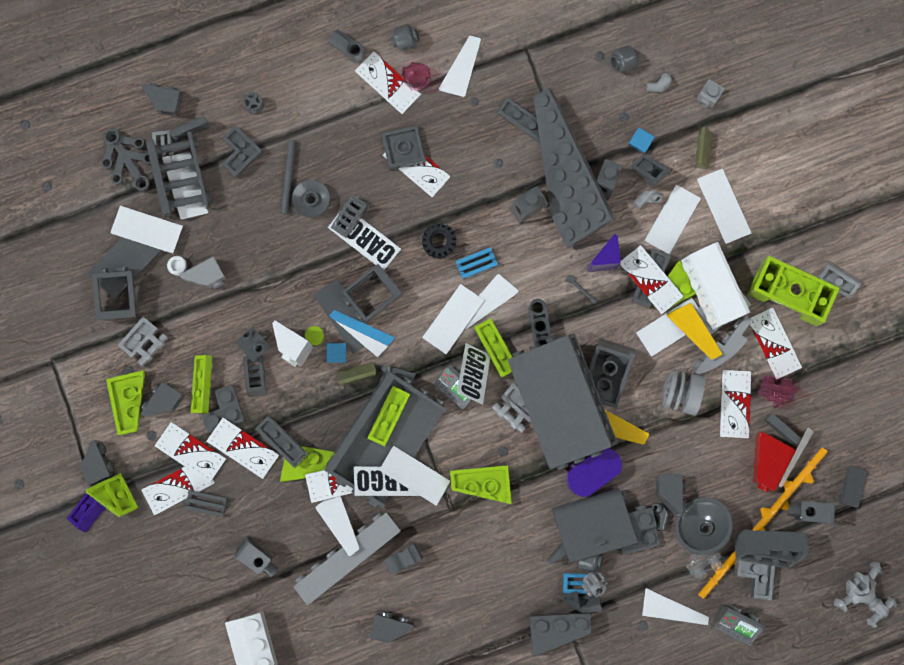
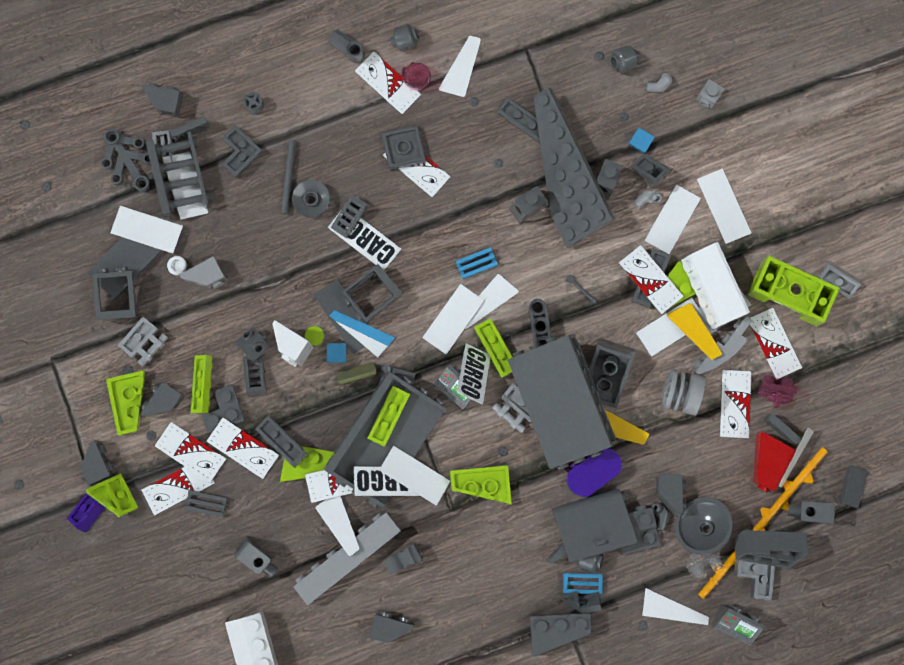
black tyre [422,223,456,259] -> none
light grey gear [582,572,608,597] -> none
dark purple slope [587,234,621,272] -> none
olive slope [695,127,713,169] -> none
light grey piece [834,561,898,628] -> none

